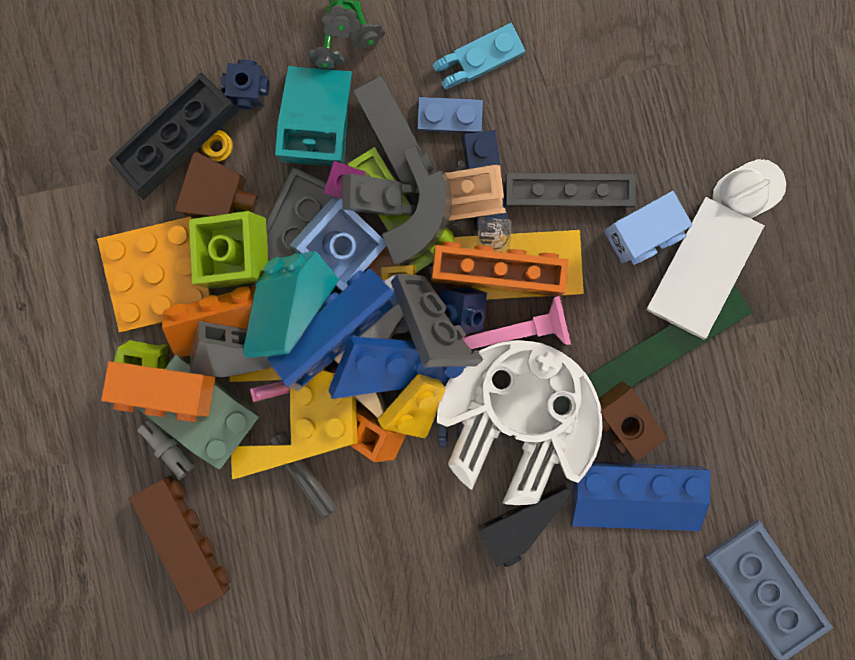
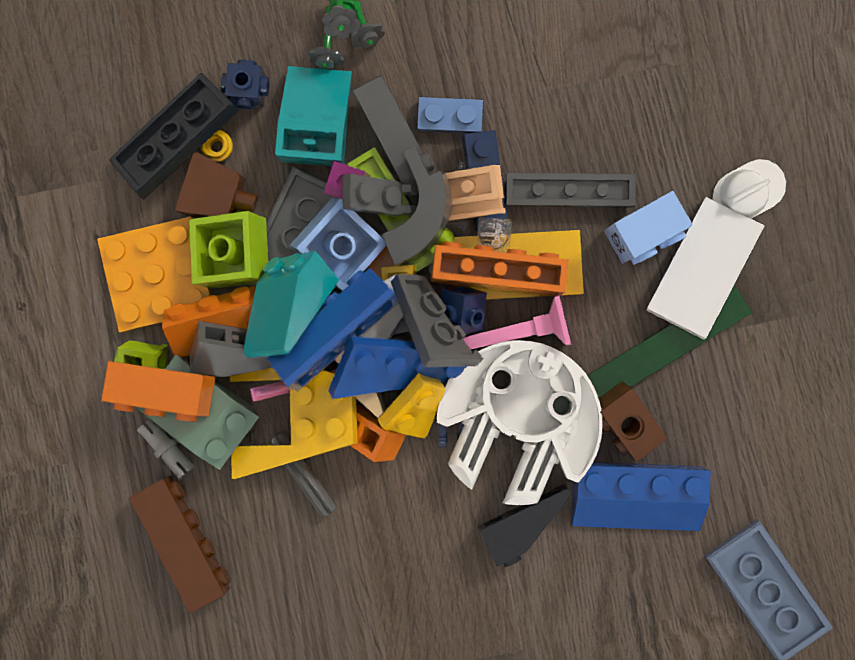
medium azure hinge [433,23,525,89] -> none

